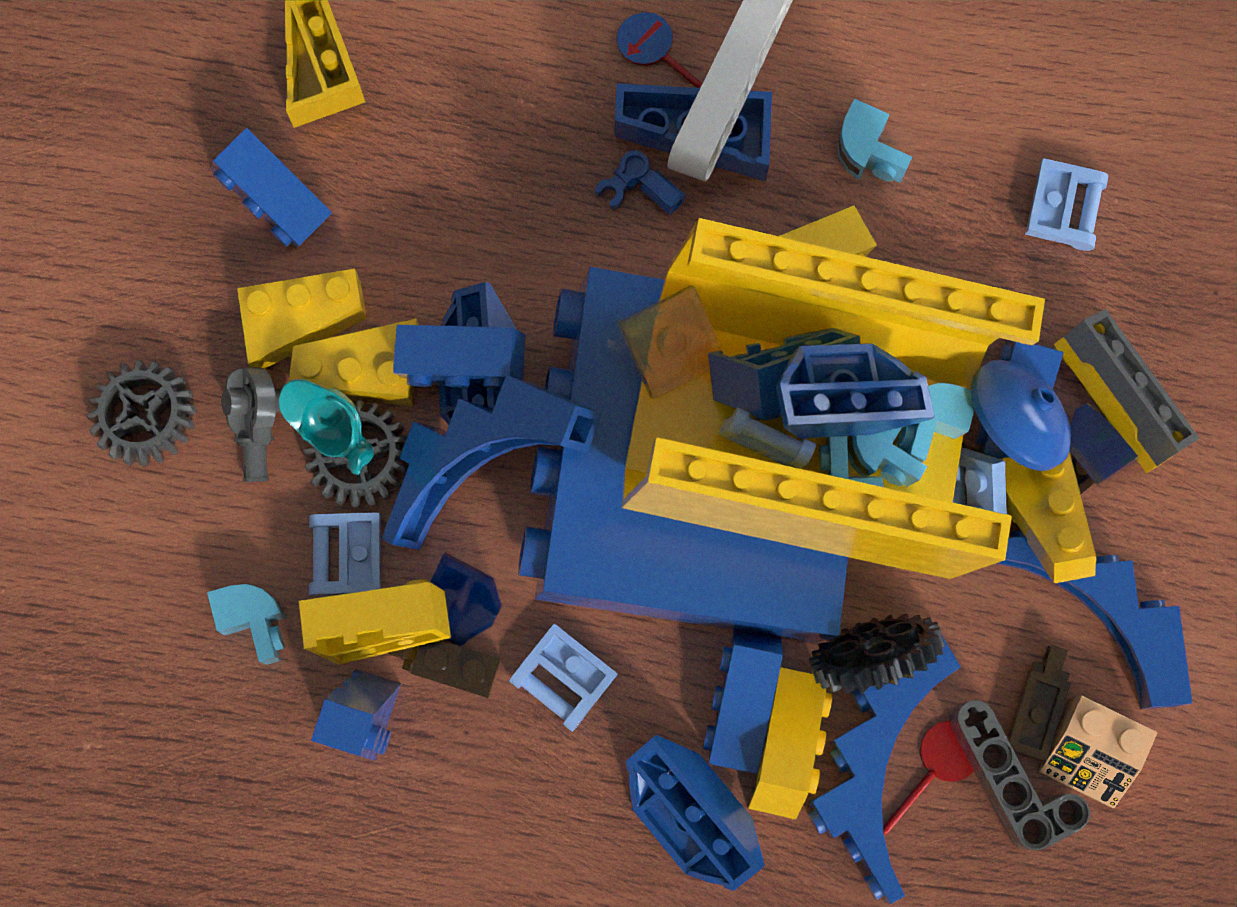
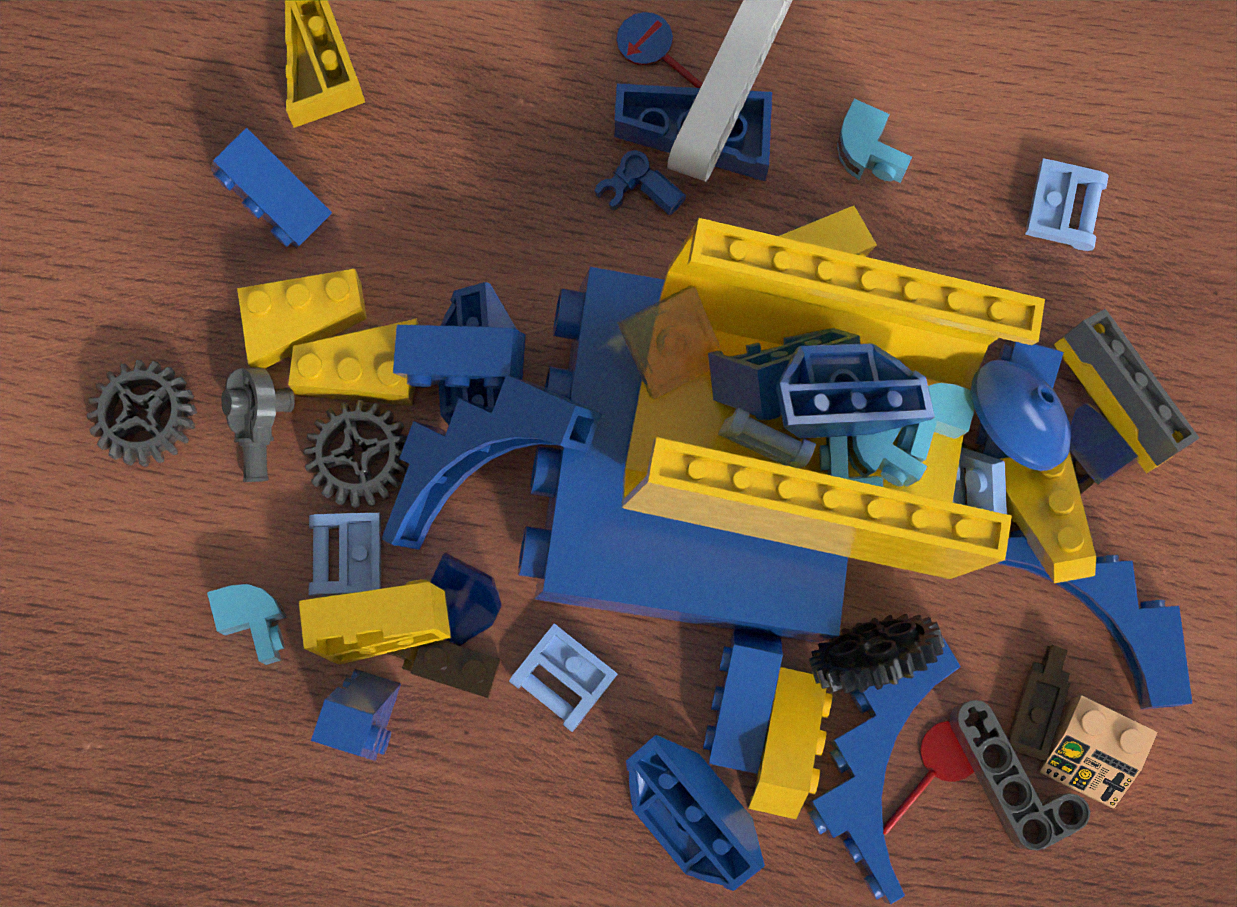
teal hair [279,379,374,475] -> none

